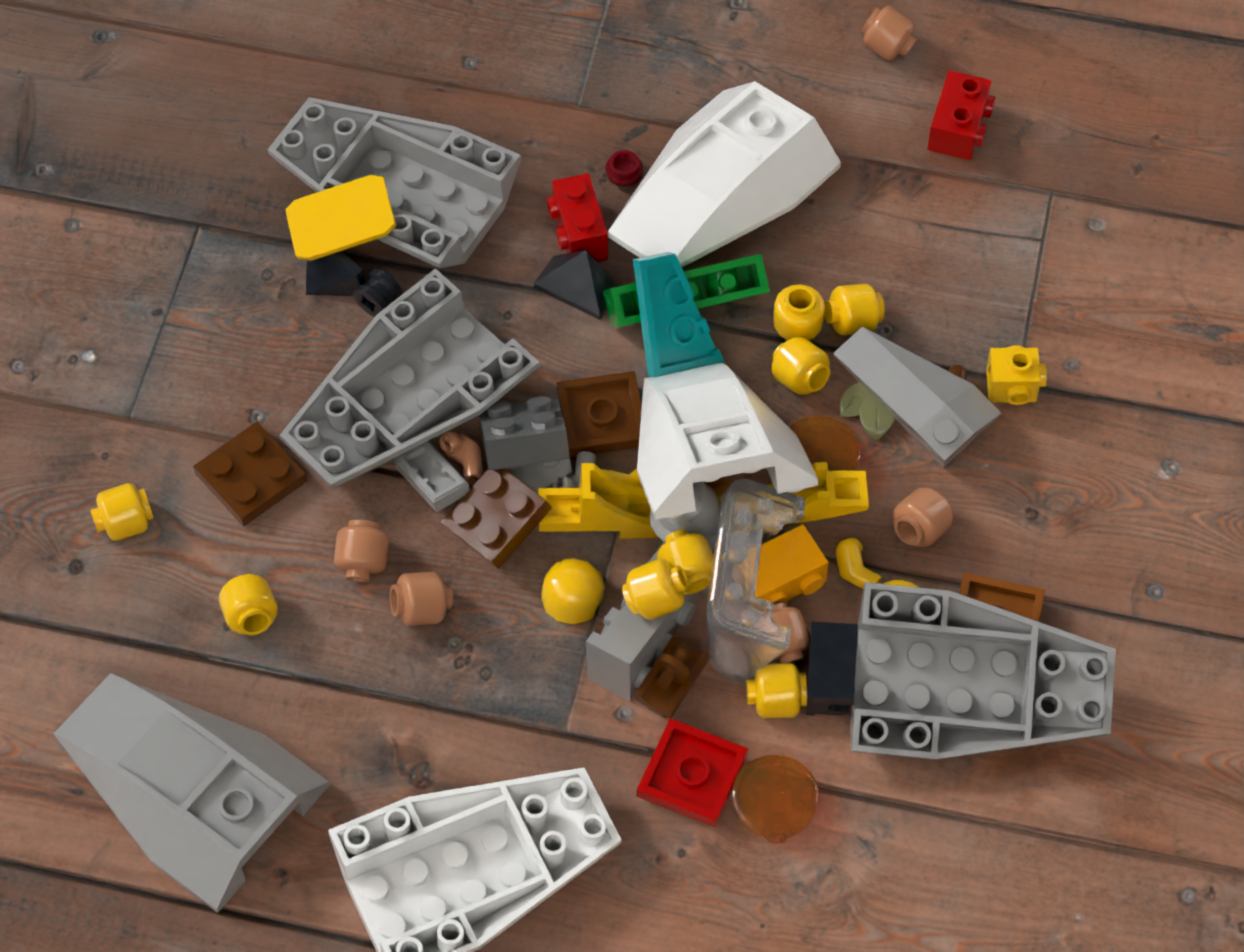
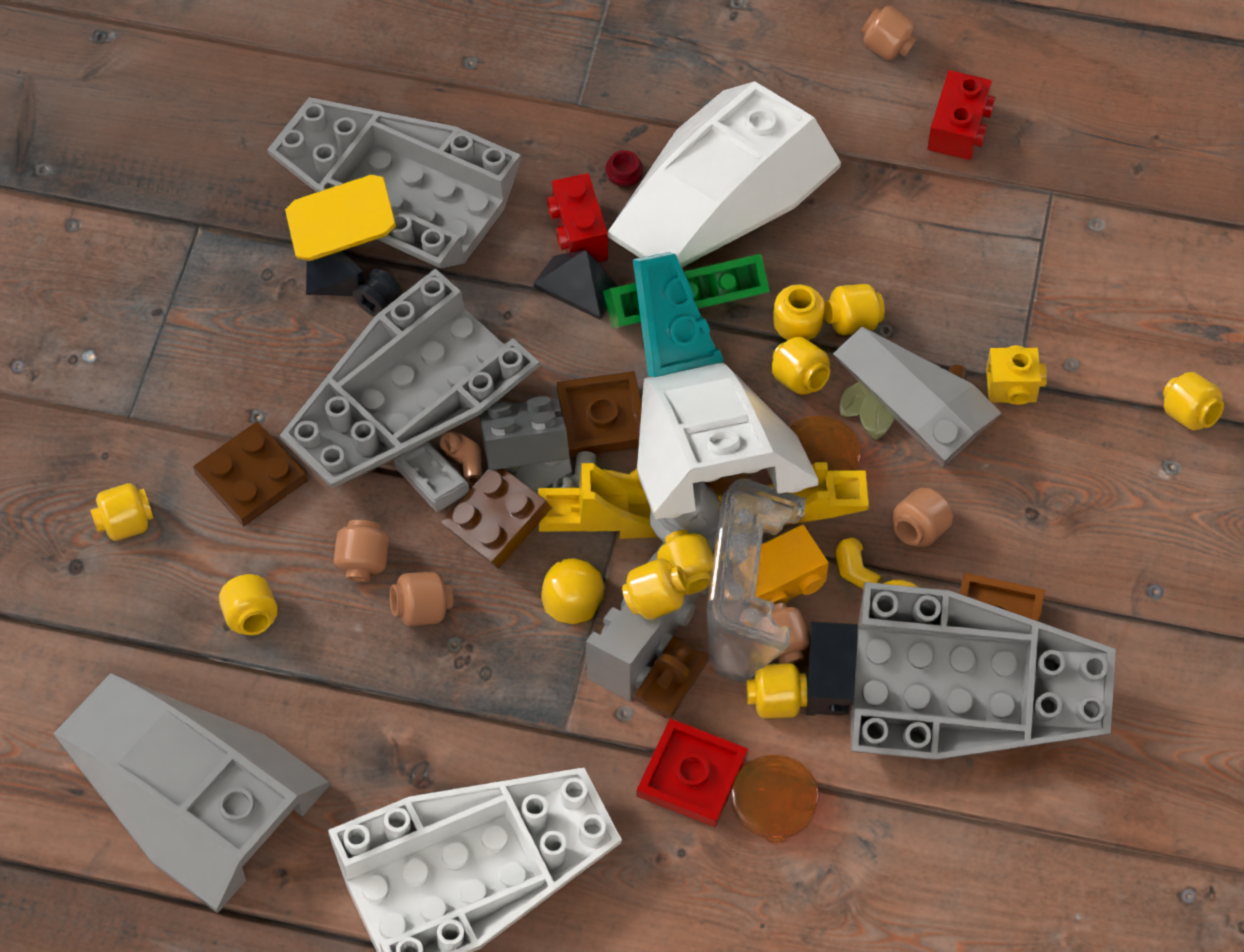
none -> yellow head [1163,372,1224,431]

